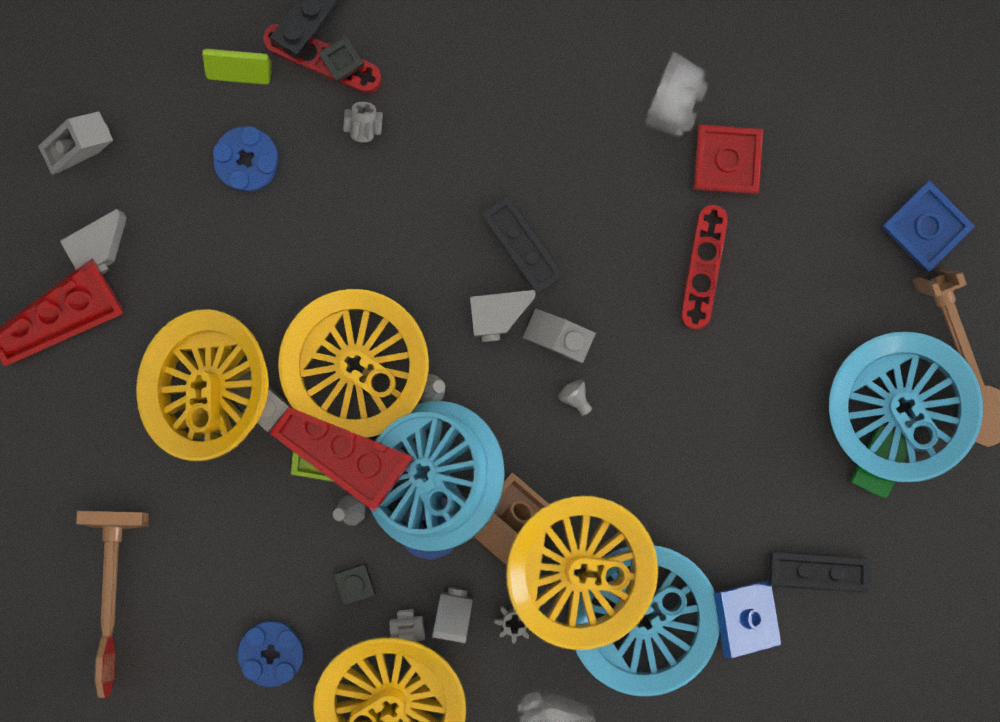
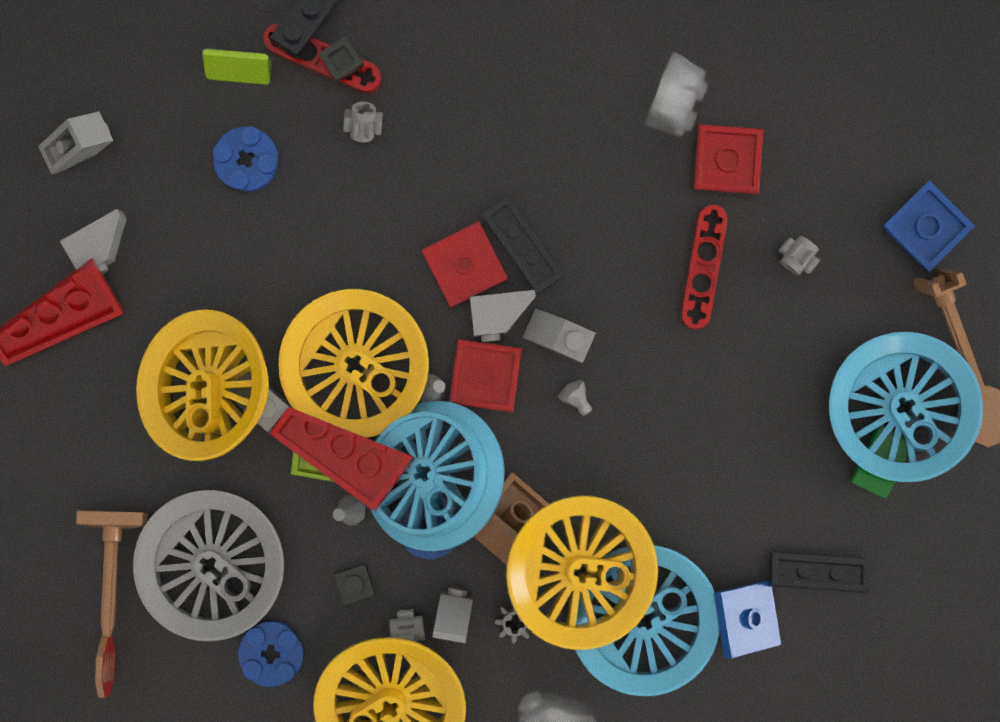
none -> light grey piece [133,490,284,641]
none -> red plate [422,221,508,308]
none -> red plate [449,339,522,412]
none -> light grey gear [779,235,820,276]

